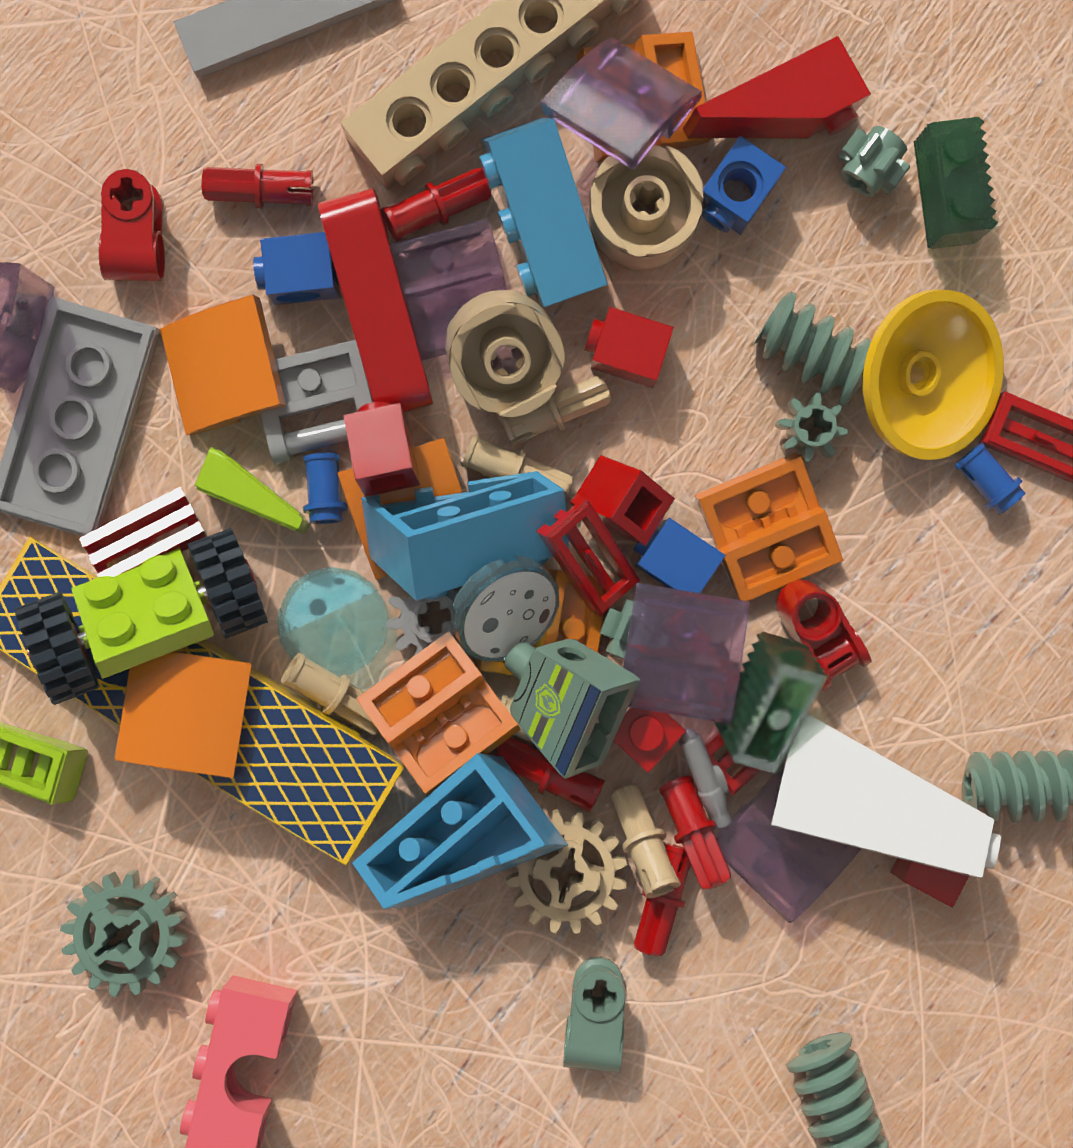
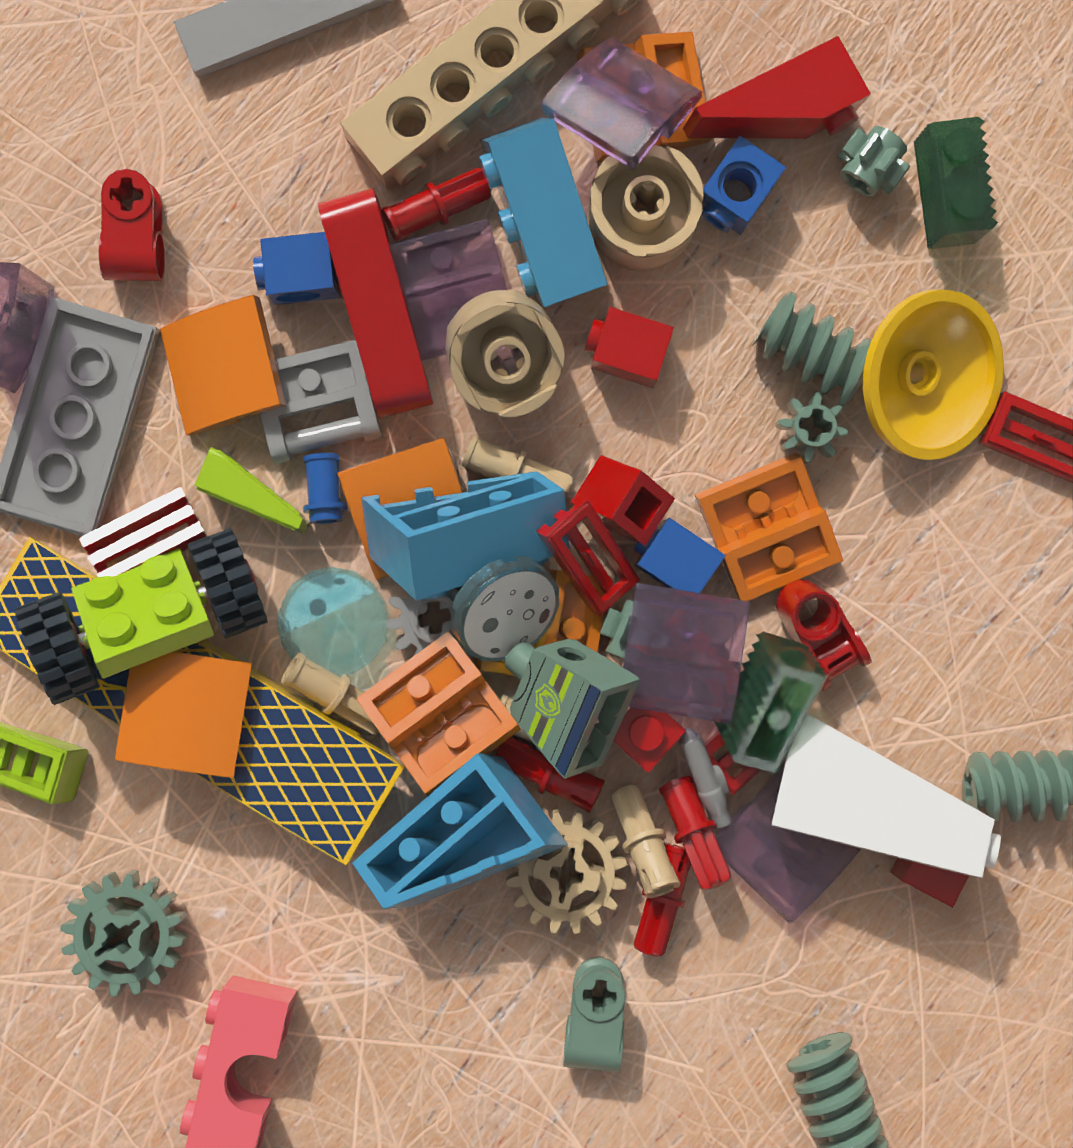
red axle [201,163,314,209] -> none
brick [343,401,420,497] -> none
tan axle [500,376,611,447] -> none
blue pin [954,442,1026,515] -> none

